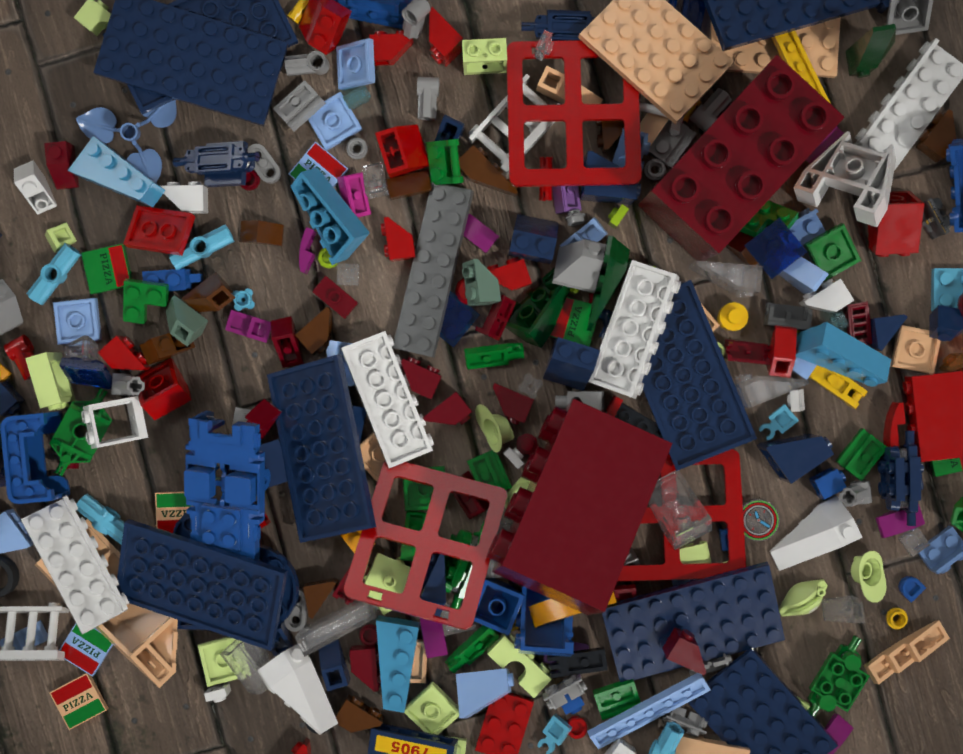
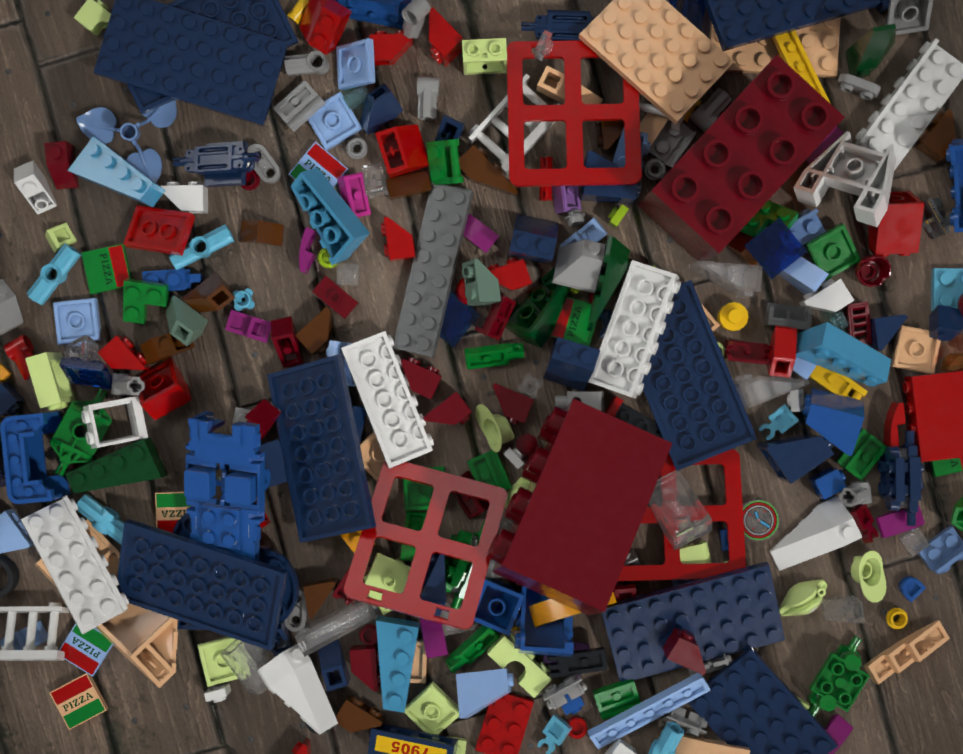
none -> dark green wedge [65,437,168,493]
none -> dark blue slope [360,83,403,135]
none -> blue slope [803,388,865,456]
none -> light grey plate [837,73,881,100]
none -> dark red plate [849,504,879,544]
none -> dark red hair [855,255,891,287]

